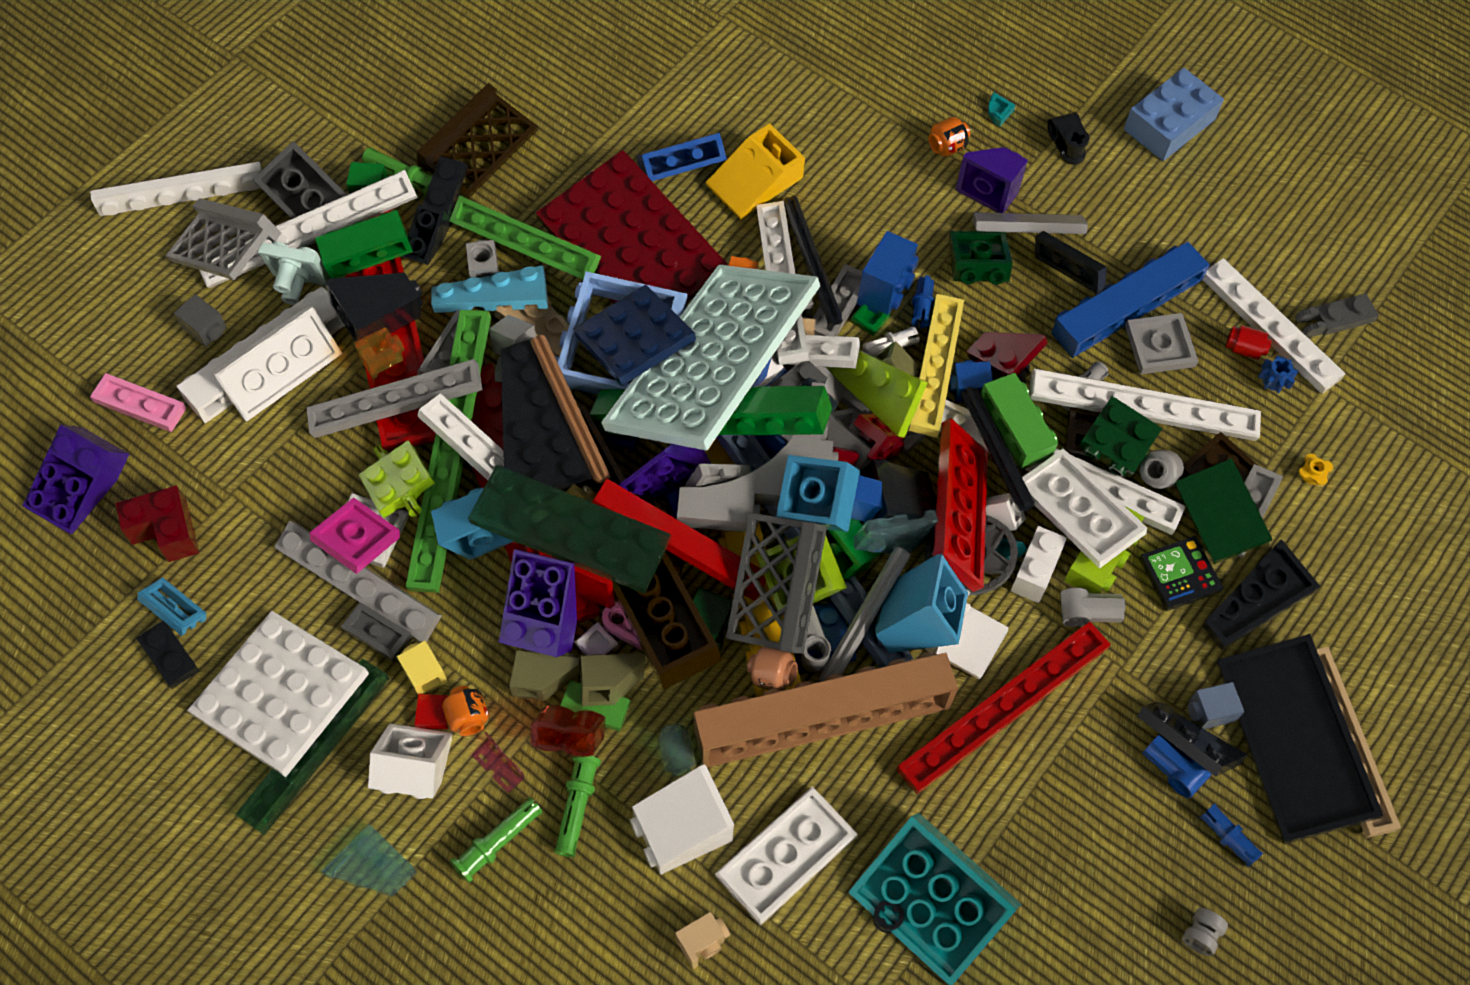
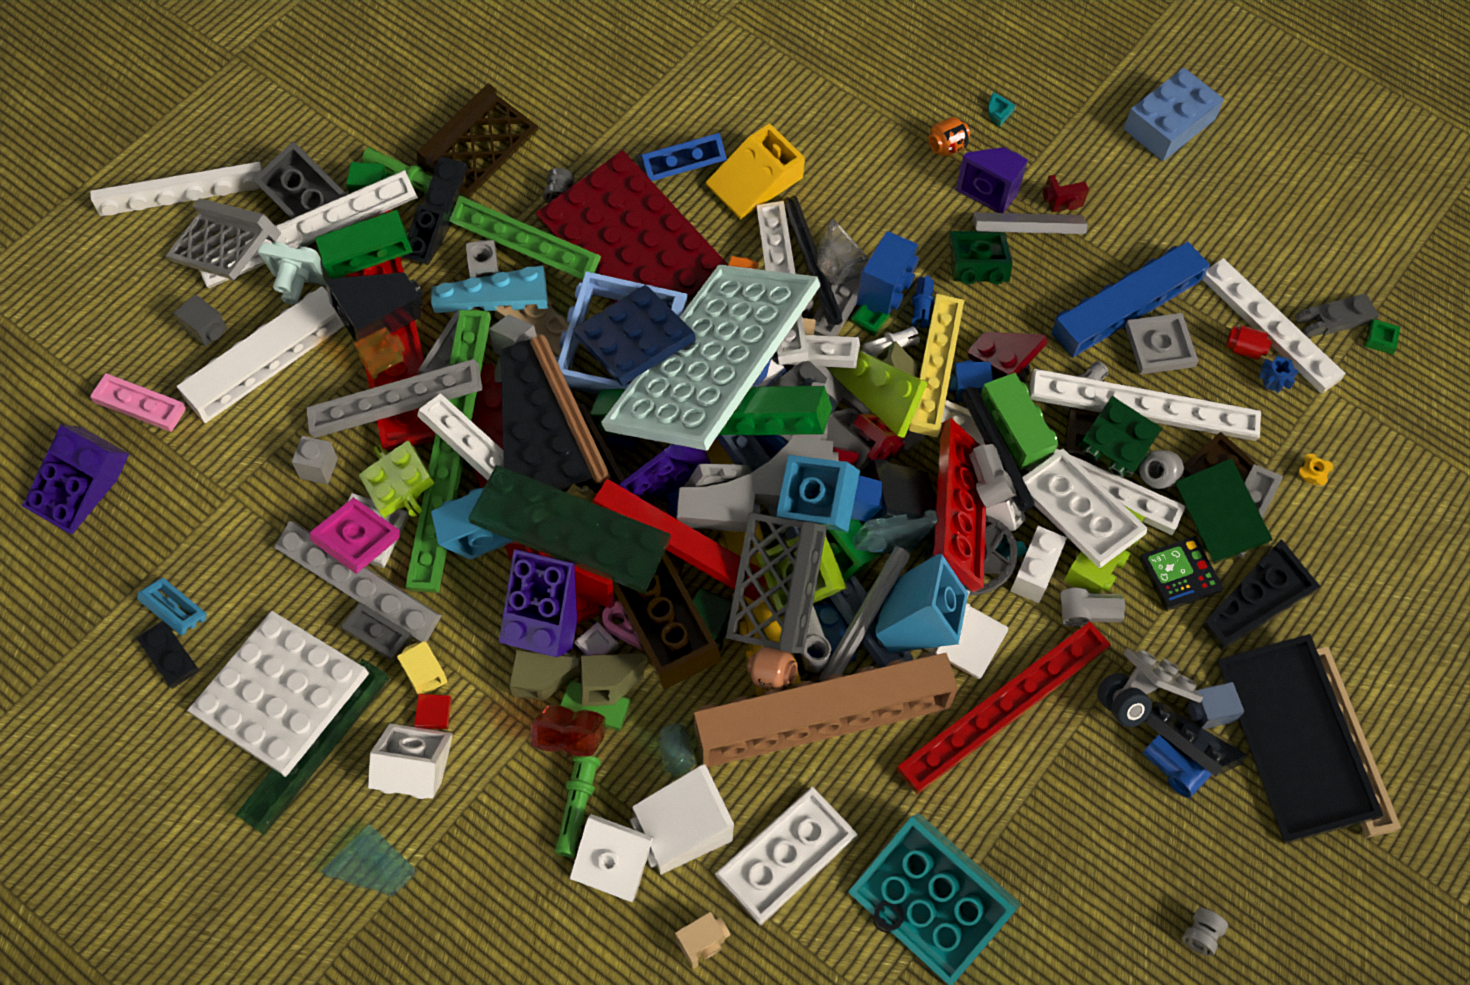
dark red brick [115,485,199,562] -> none
white tile [211,305,342,421] -> none
orange head [442,685,489,736] -> none
bright green pin [449,797,543,884] -> none
clear pink piece [472,732,525,793] -> none
black plate [1035,231,1106,294] -> none
black piece [1047,112,1090,165] -> none
blue pin [1199,804,1264,867] -> none
none -> light grey brick [292,436,338,485]
none -> dark grey wheel [543,168,575,203]
none -> white plate [570,814,653,902]
none -> clear slope [817,220,869,286]
none -> light grey piece [969,444,1016,508]
none -> dark red bracket [1043,175,1089,212]
none -> plate [1097,648,1204,727]
none -> green tile [1365,319,1401,355]

